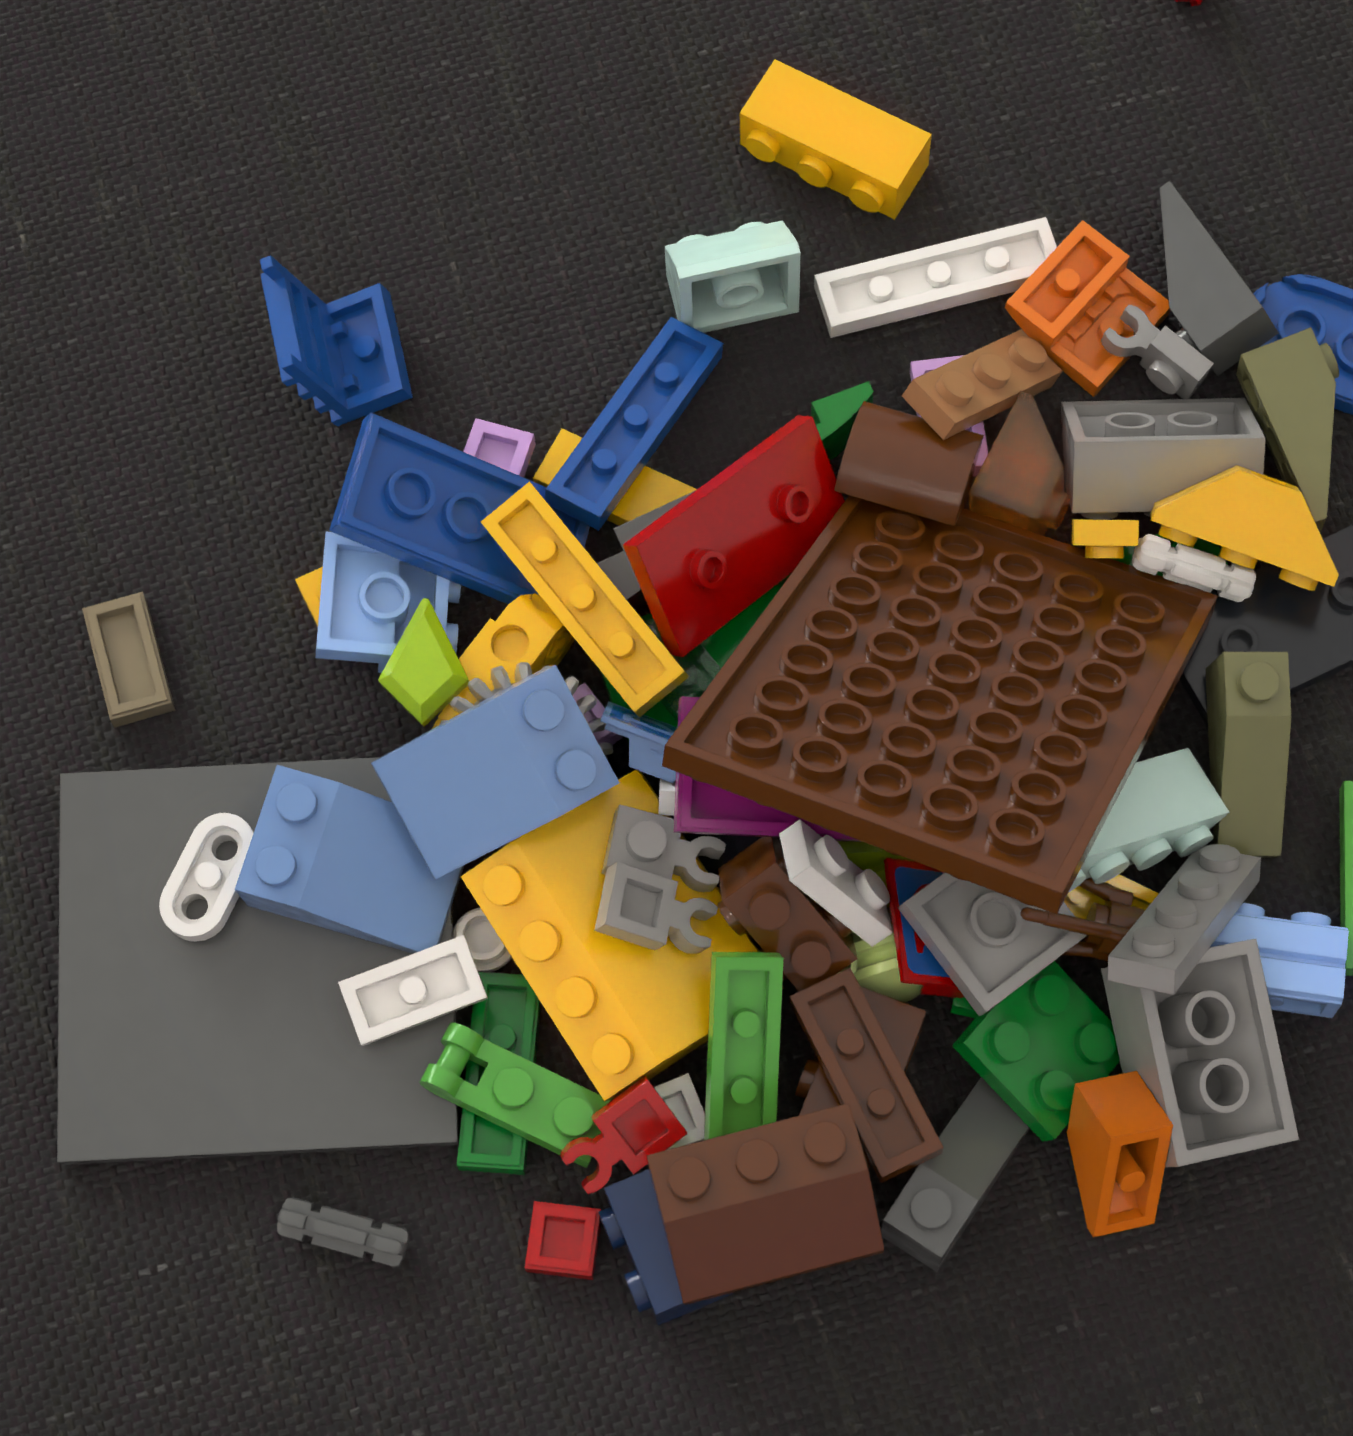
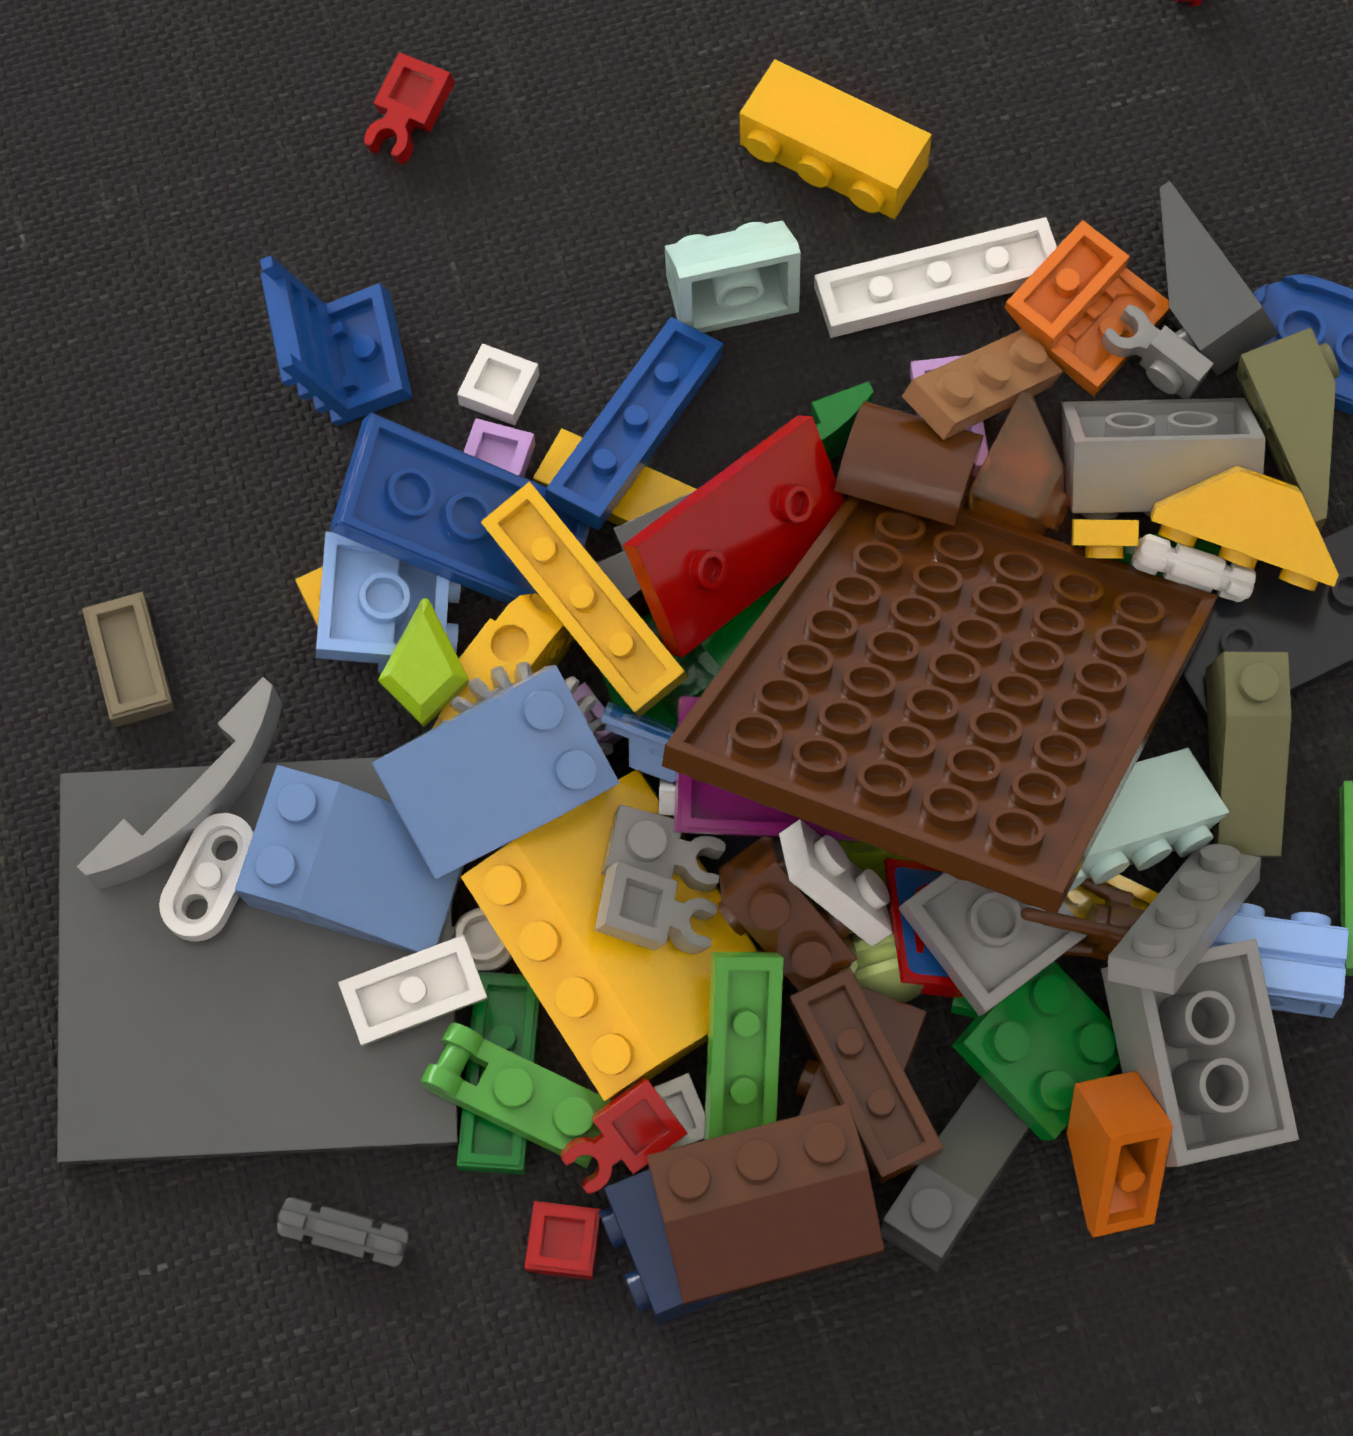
none -> light grey slope [77,677,282,889]
none -> red plate [364,52,455,165]
none -> white plate [457,343,539,425]

